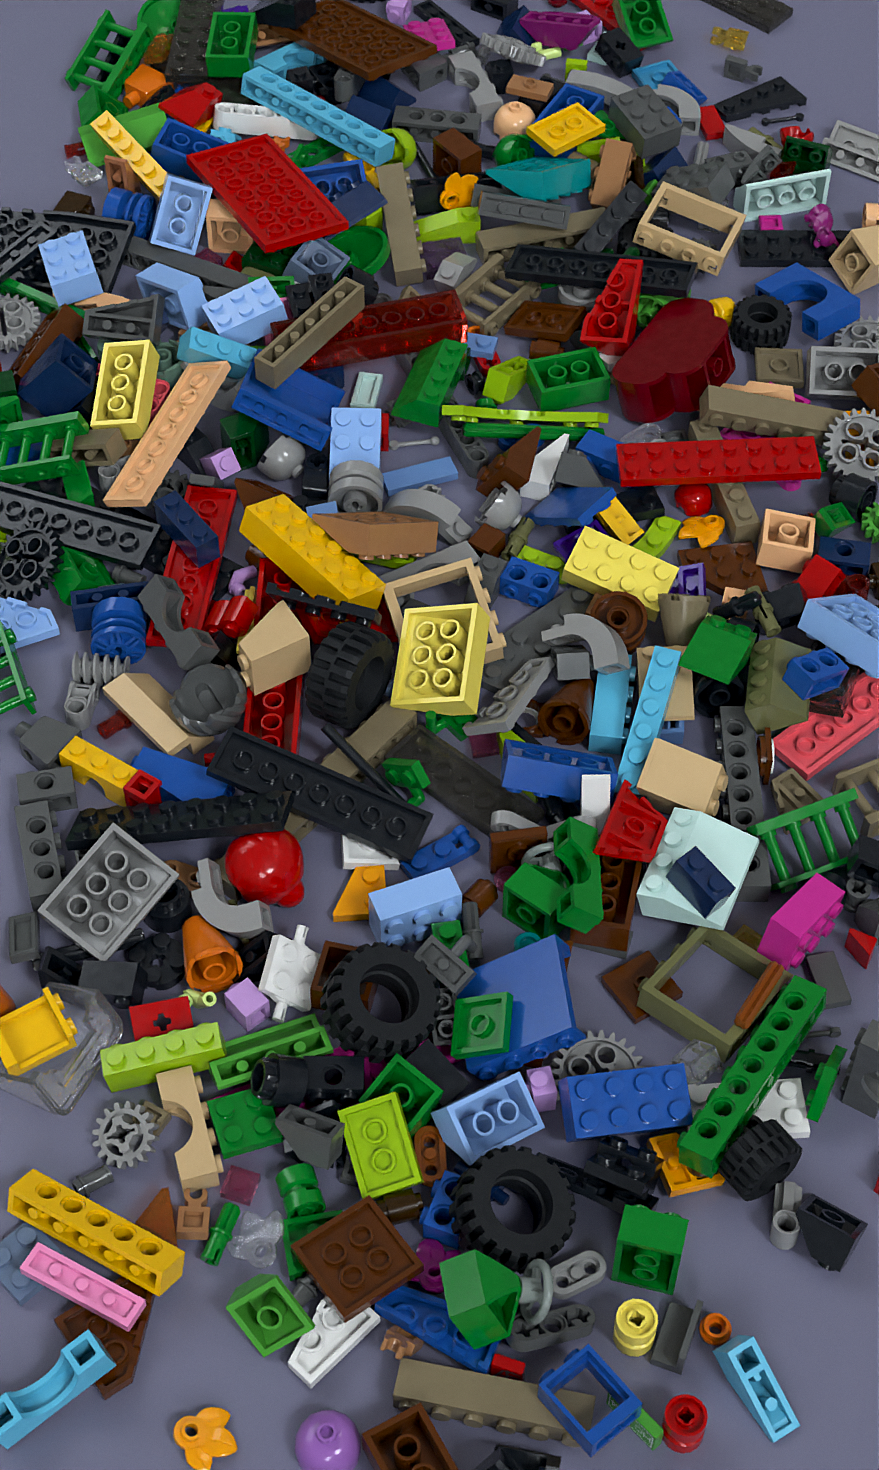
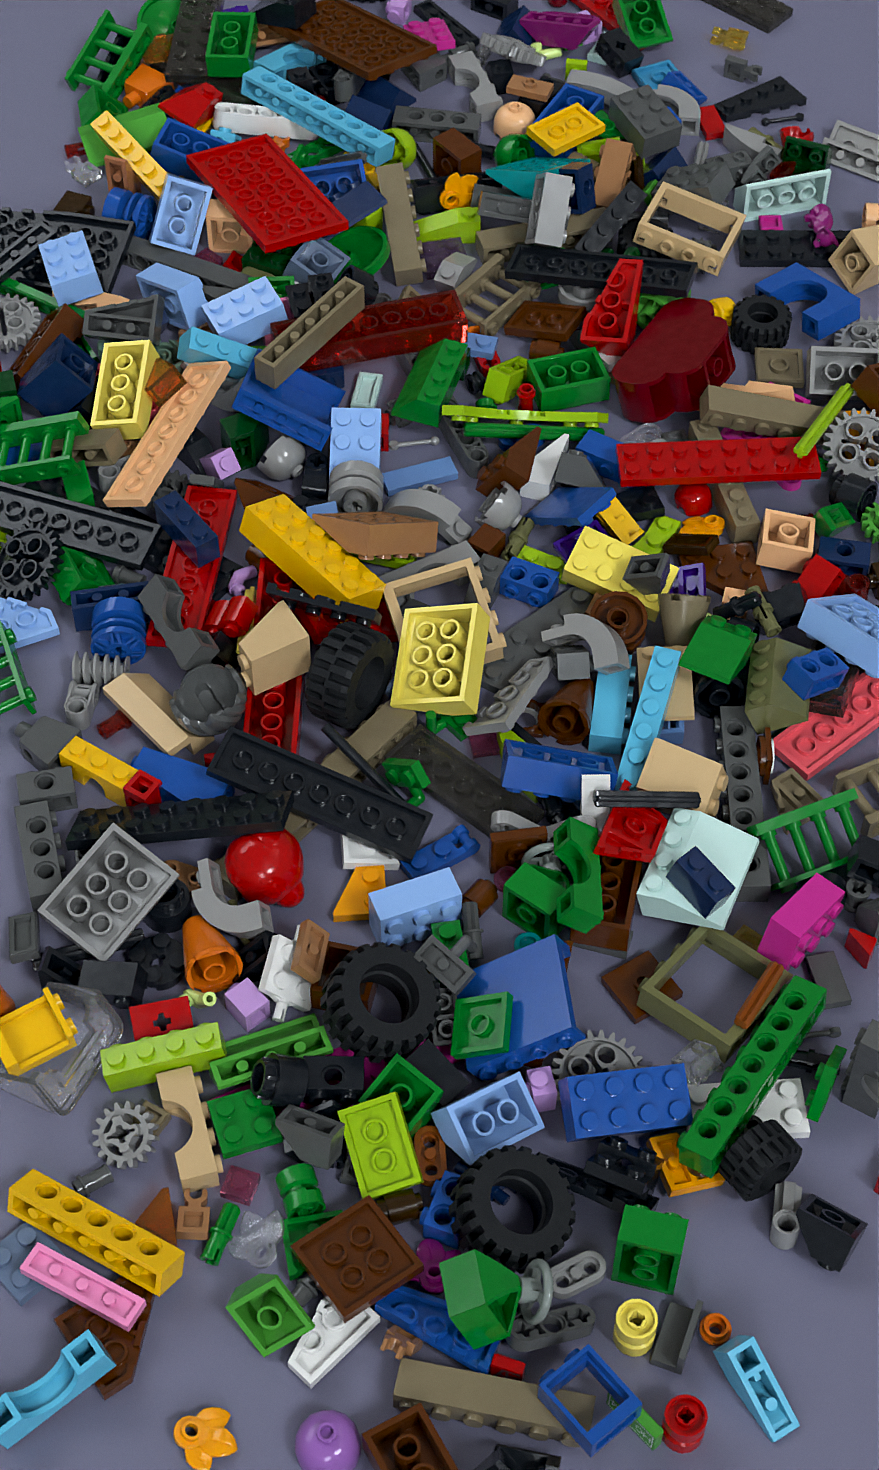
none -> clear orange slope [144,358,187,407]
none -> medium nougat plate [291,918,330,984]
none -> dark grey axle [320,151,368,165]
none -> red pin [517,383,536,411]
none -> light grey brick [525,172,575,248]
none -> dark blue brick [559,162,596,215]
none -> black axle [593,790,701,809]
none -> dark grey slope [622,553,670,595]
none -> dark brown tile [662,533,720,556]
none -> lime axle [793,383,854,458]

